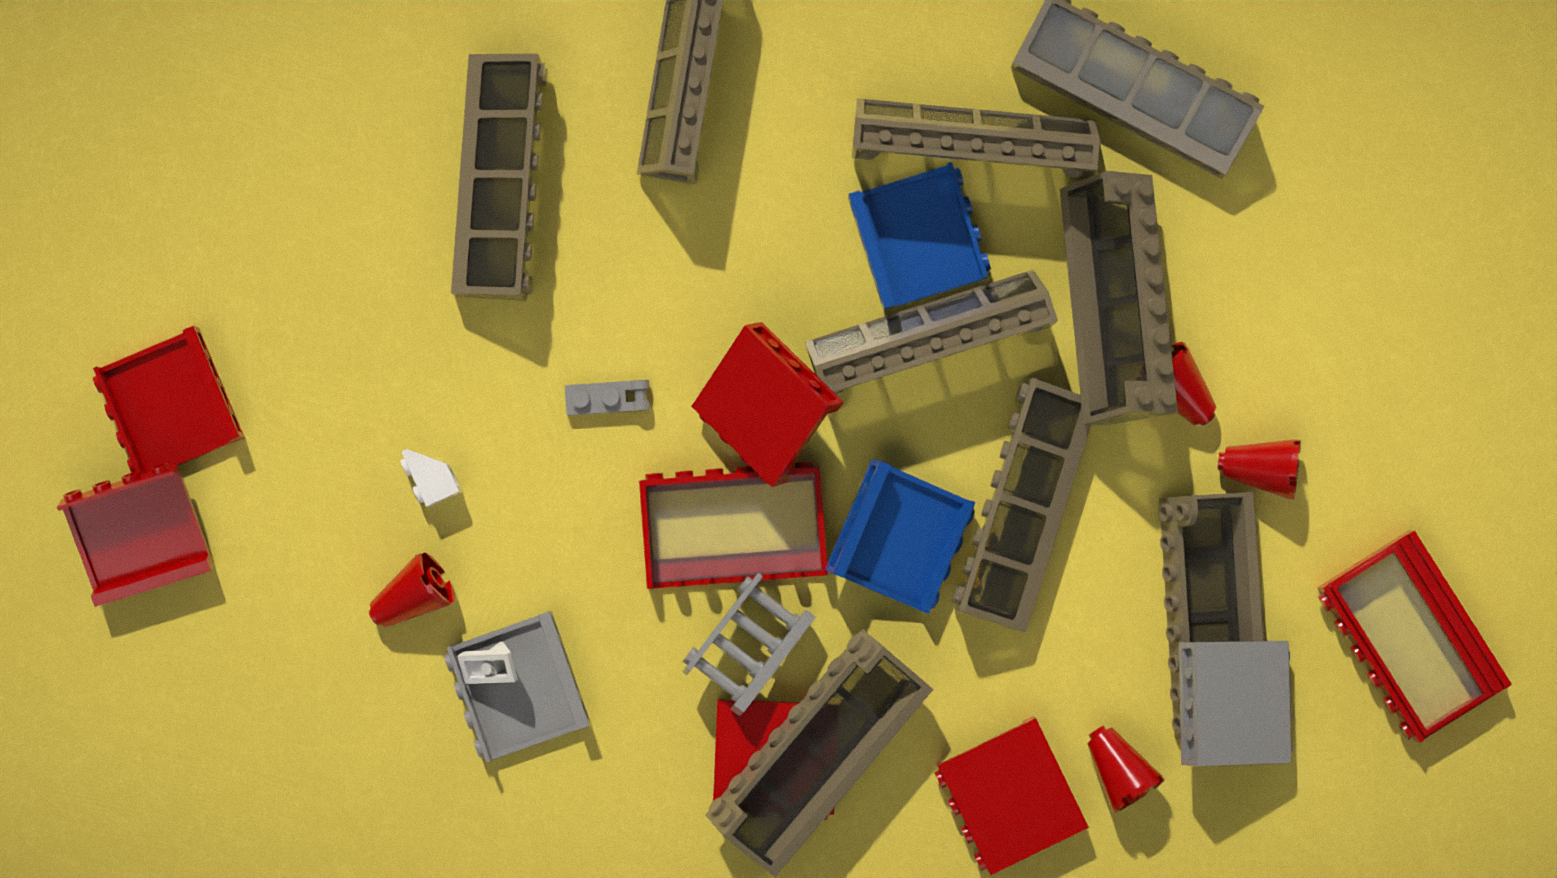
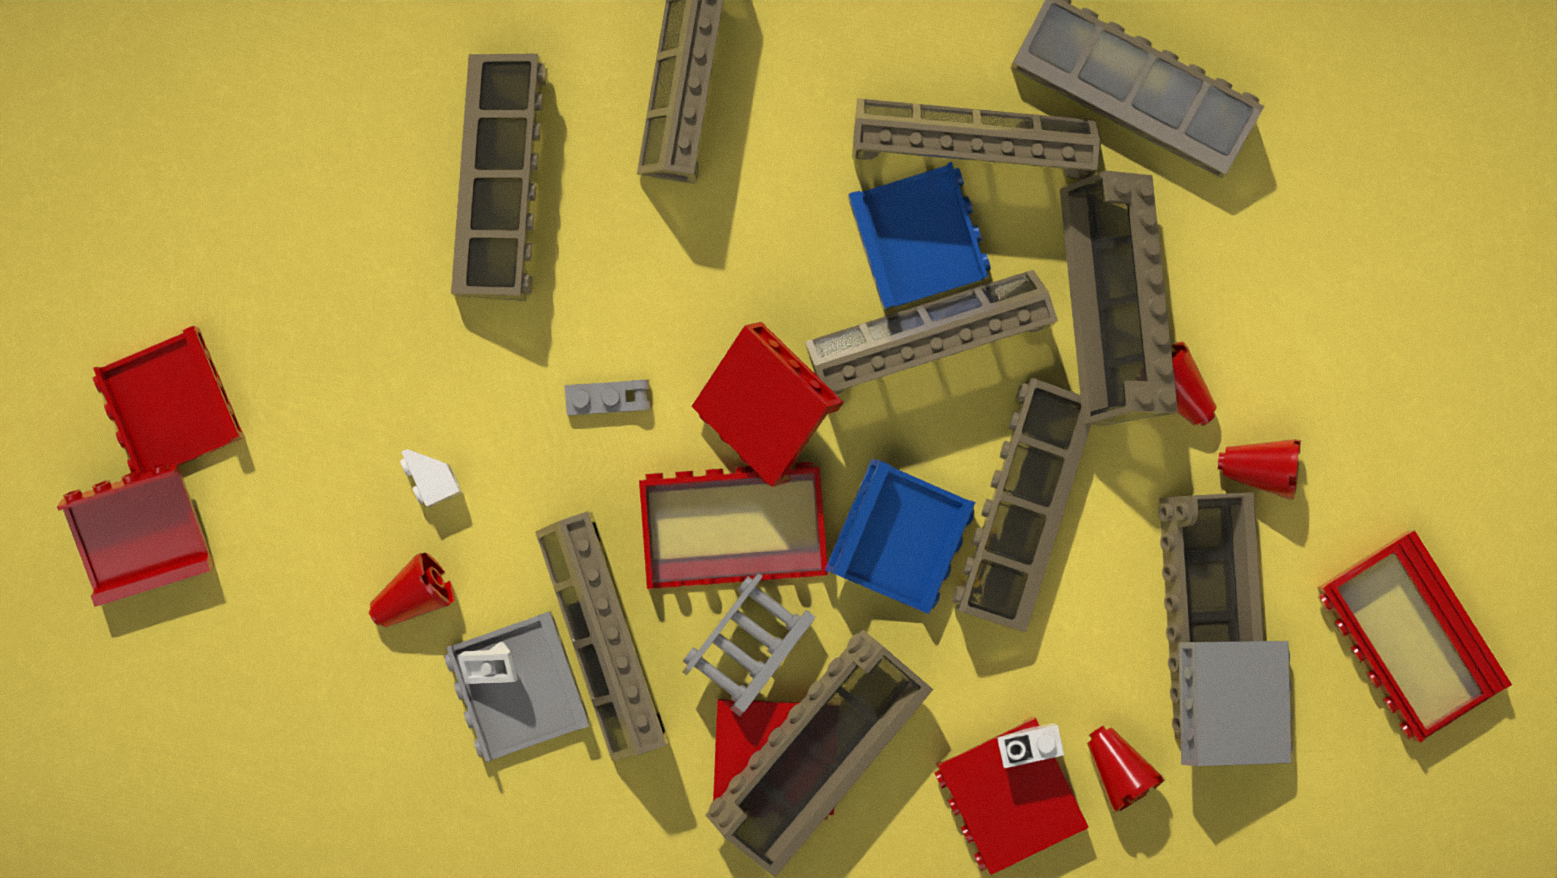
none -> dark tan window [535,511,669,760]
none -> white slope [997,723,1064,768]

